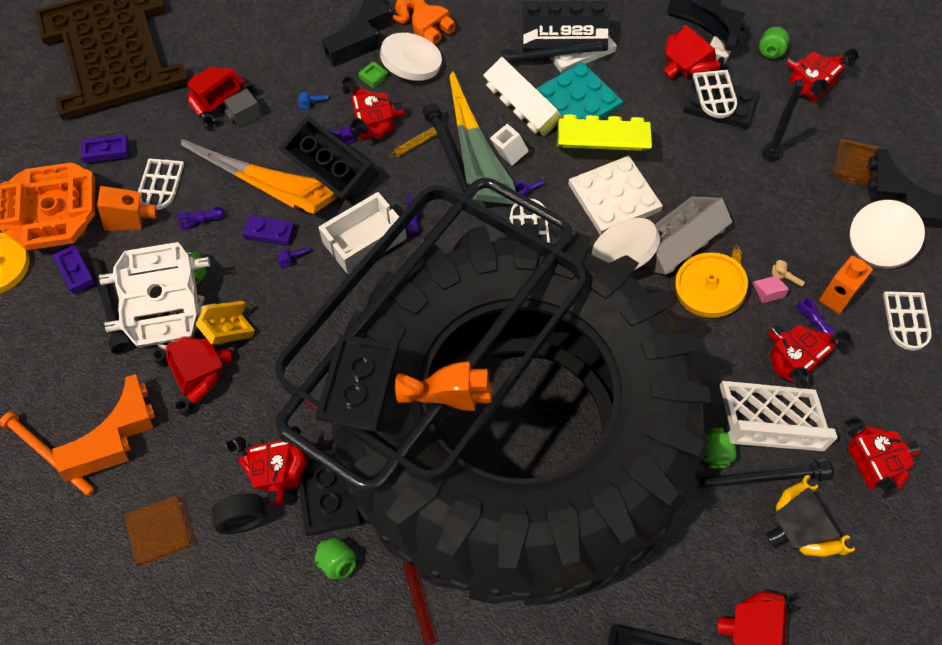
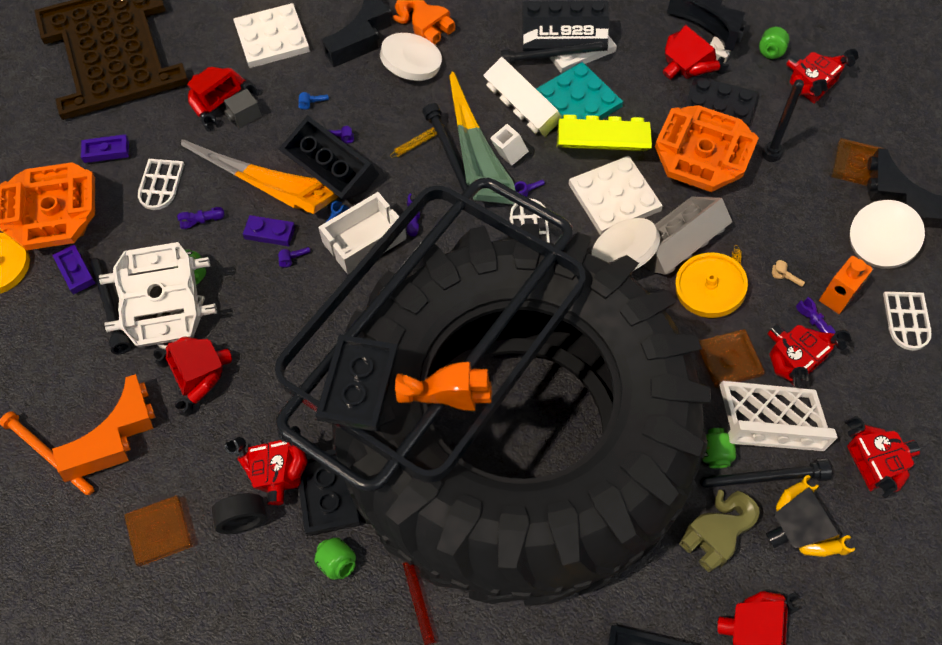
orange torso [97,186,157,231] -> none
yellow bracket [196,301,255,345] -> none
red torso [342,76,404,141] -> none
bright green tile [358,61,389,89] -> none
white window [693,70,737,118] -> none
bright pink slope [753,276,789,303] -> none
none -> white plate [233,3,310,68]
none -> blue hand [325,201,349,223]
none -> orange piece [655,105,759,192]
none -> olive hips [679,489,760,573]
none -> clear orange tile [699,329,765,388]

